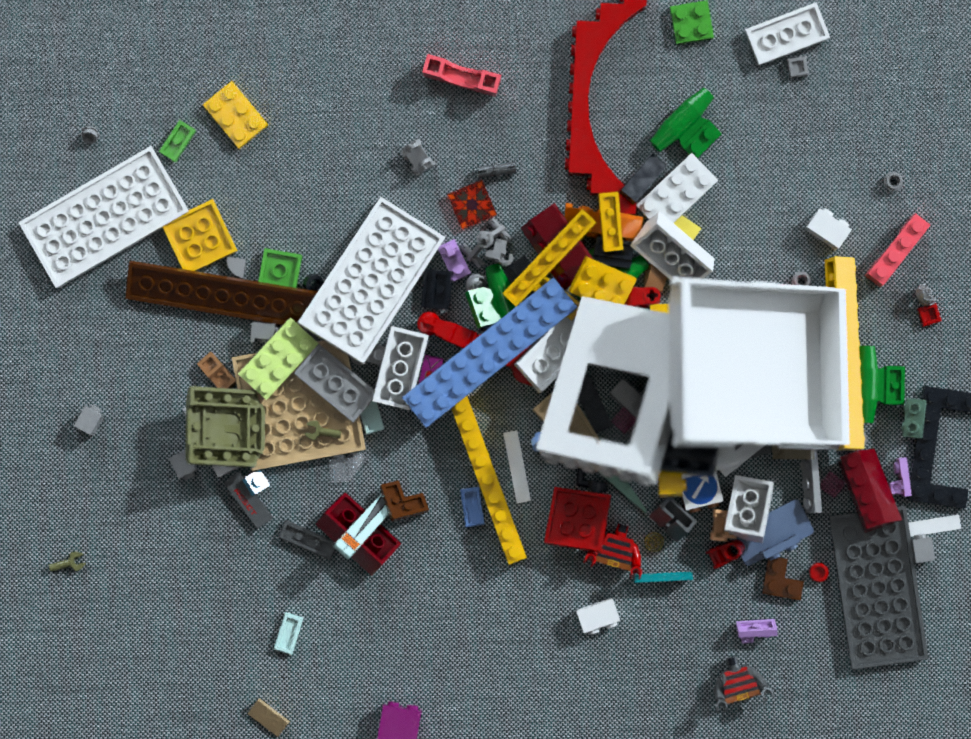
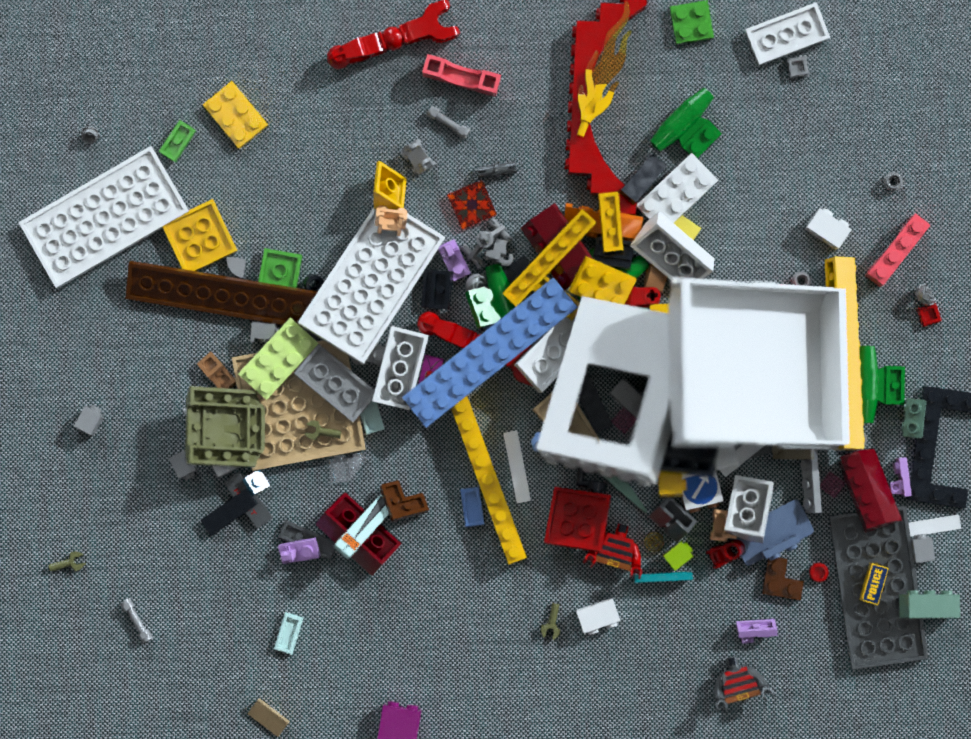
none -> light grey bar [120,598,153,644]
none -> black tile [200,488,258,536]
none -> lavender hinge [278,538,321,564]
none -> red piece [326,0,461,69]
none -> yellow slope [373,161,406,210]
none -> light nougat piece [375,205,407,236]
none -> light grey bar [426,106,471,140]
none -> olive bar [541,603,560,640]
none -> piece [577,1,632,137]
none -> lime brick [662,541,693,571]
none -> slope [859,563,889,605]
none -> sand green brick [899,590,960,618]

